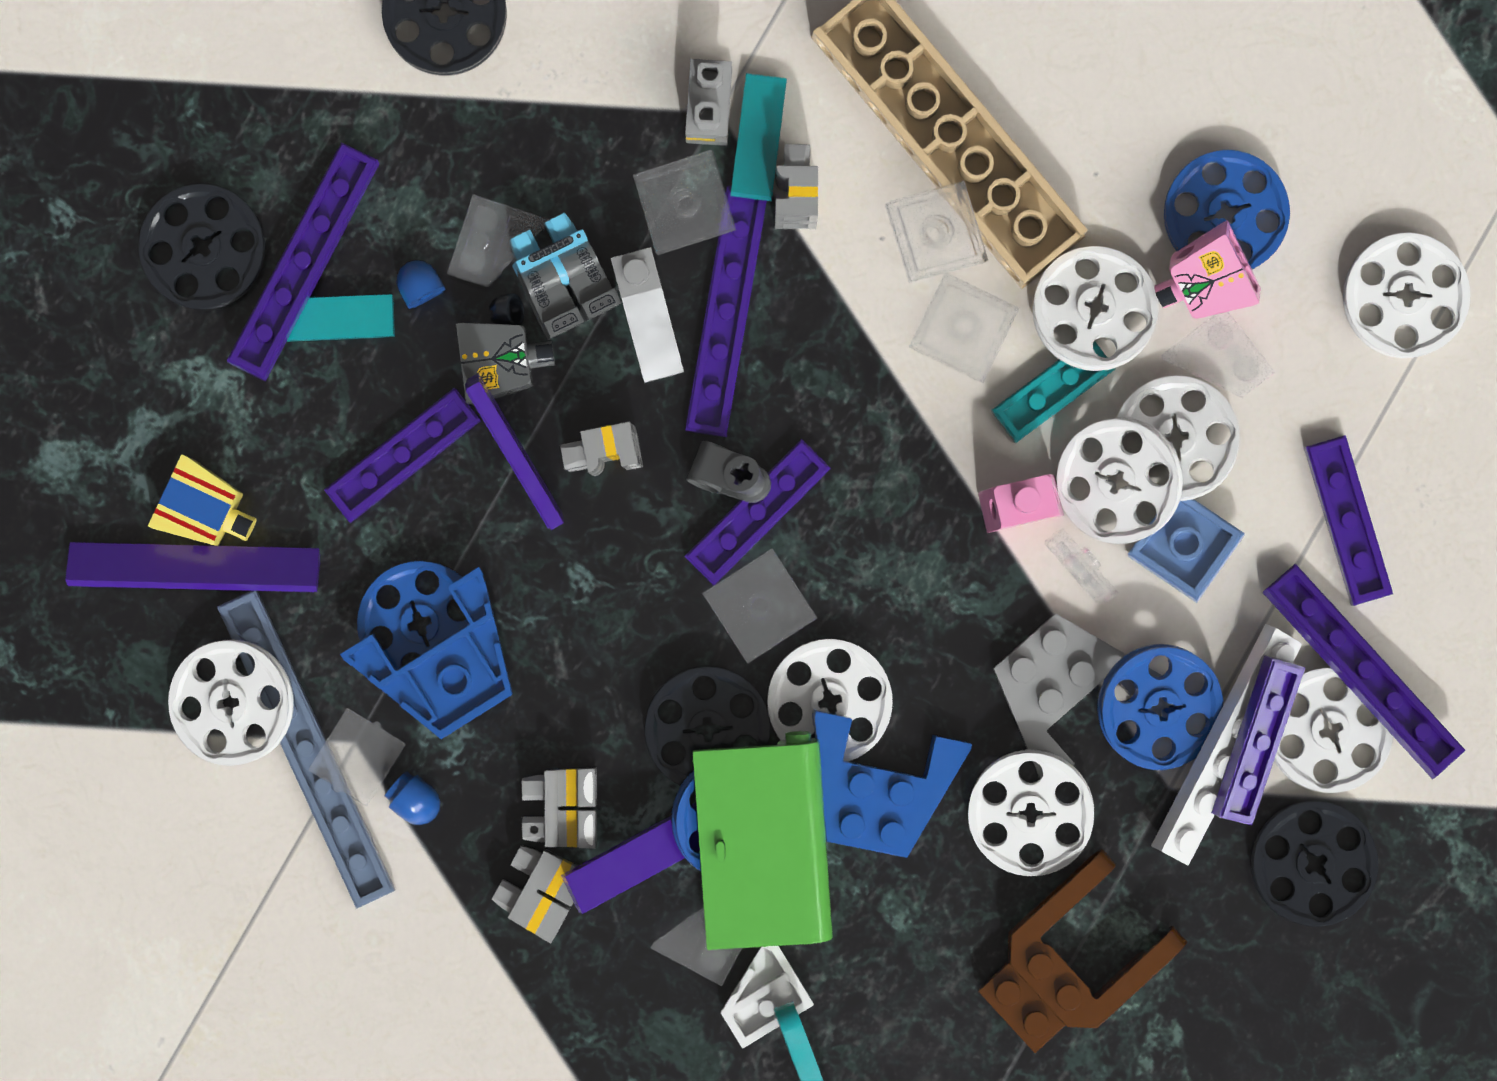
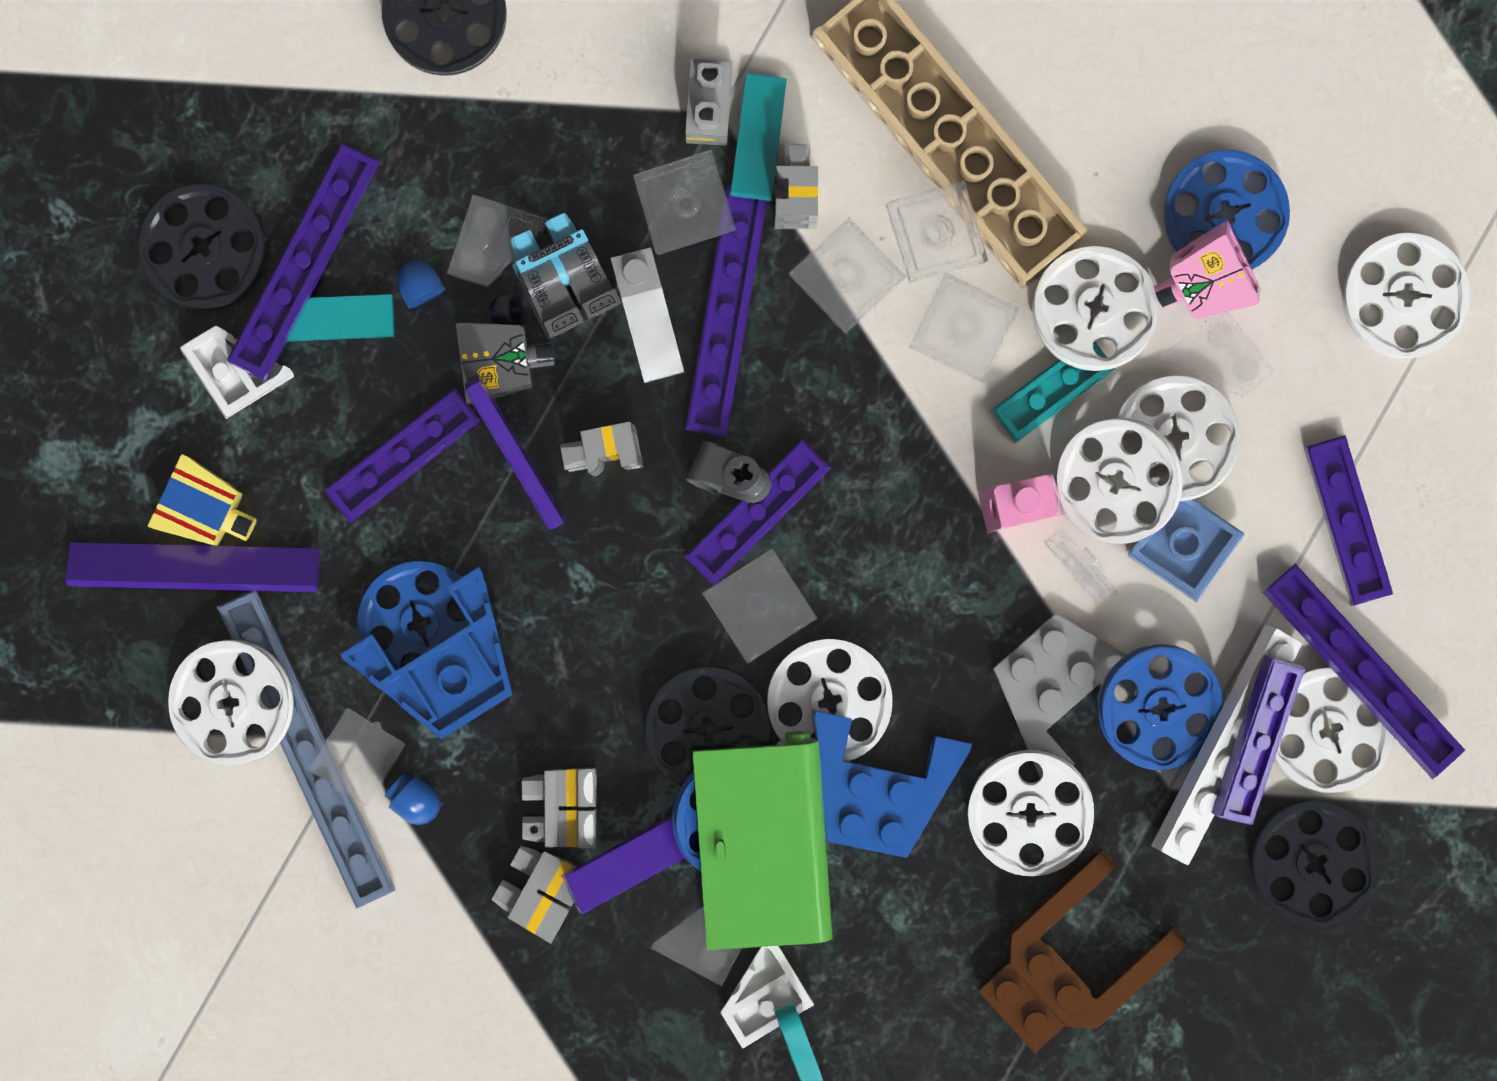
none -> white wing [180,325,294,419]
none -> clear plate [789,217,906,334]

